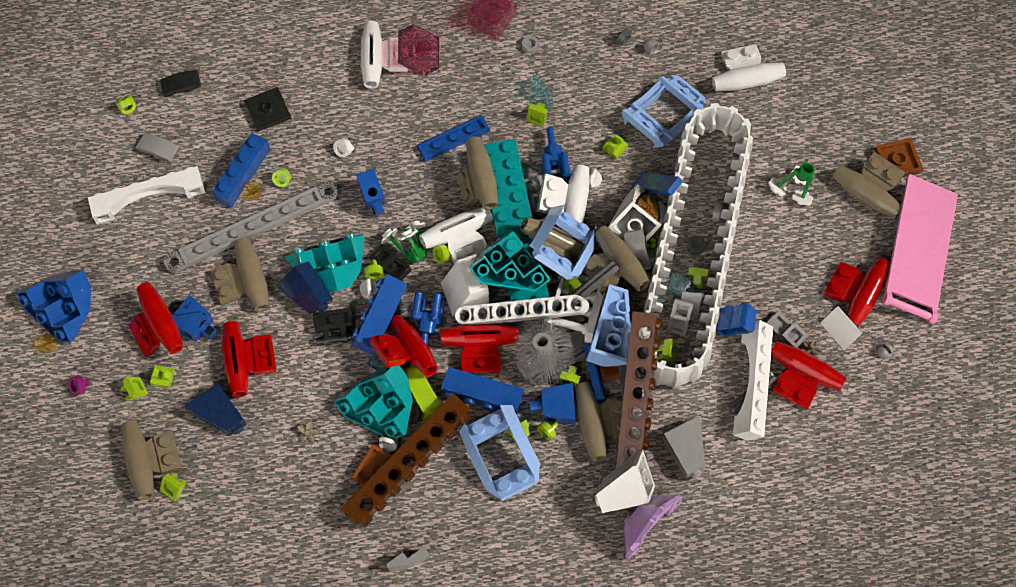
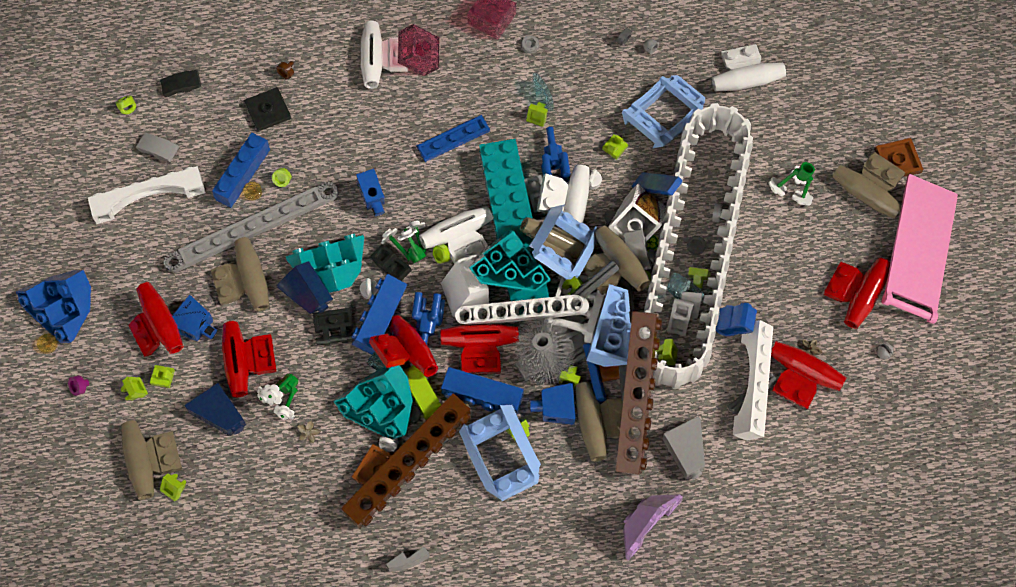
white tile [333,138,354,157] -> none
lime tile [364,259,383,280] -> none
dark tan plate [457,137,498,210] -> none
lime tile [537,421,558,441] -> none
white slope [595,450,655,513] -> none
light grey slope [766,310,809,348] -> none
white sticker [821,306,862,350] -> none
none -> plant [257,373,298,420]
none -> reddish brown tile [276,61,294,79]

